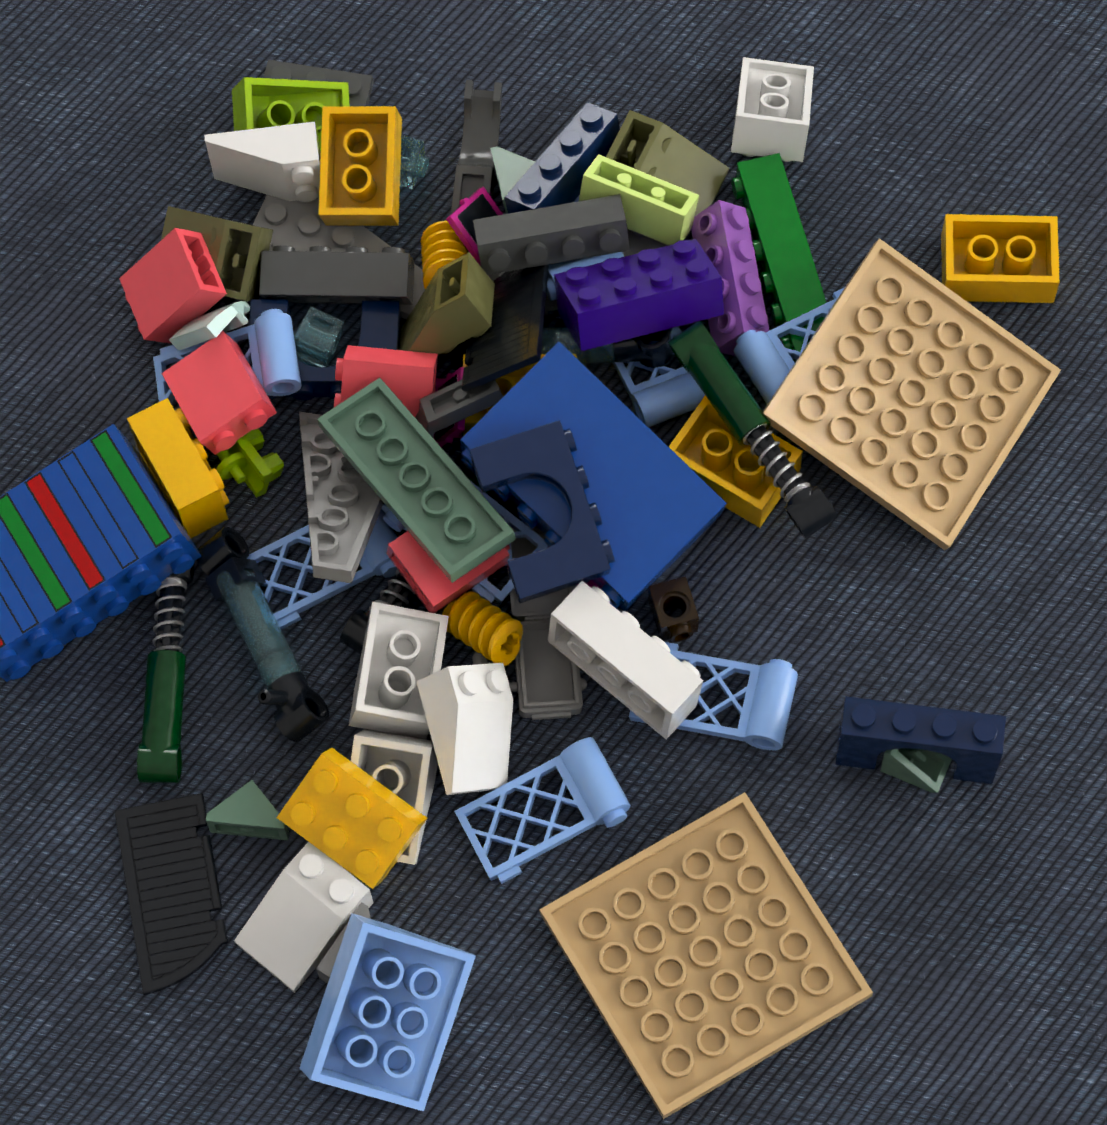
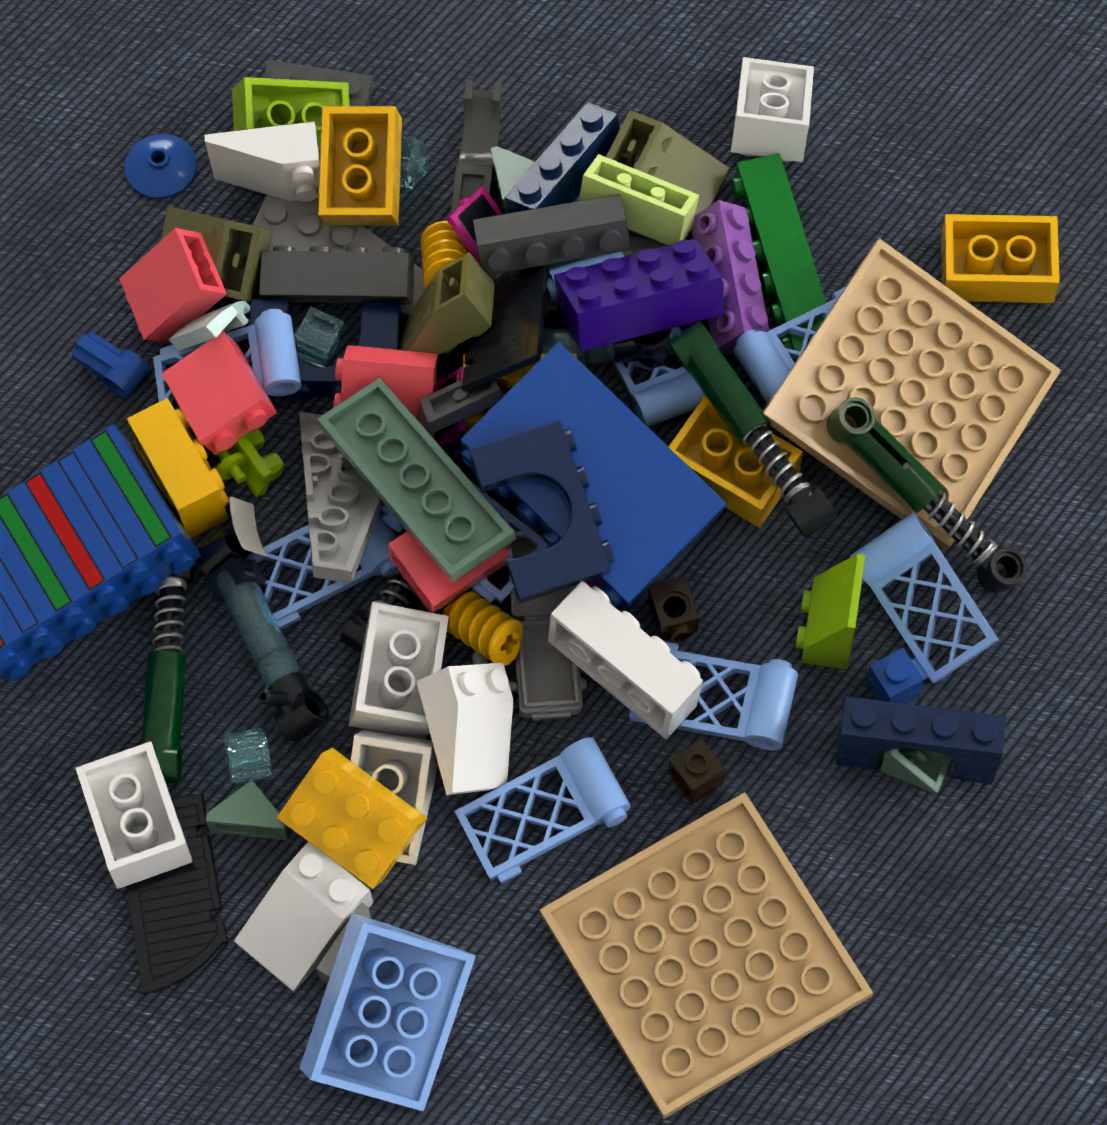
none -> blue piece [72,331,151,399]
none -> white slope [76,741,193,889]
none -> blue dish [124,134,197,199]
none -> clear light blue brick [223,728,272,783]
none -> white sticker [229,497,267,557]
none -> dark brown brick [669,738,725,805]
none -> lime slope [796,554,865,669]
none -> piece [826,397,1027,593]
none -> light blue piece [850,512,999,683]
none -> blue brick [866,647,924,704]

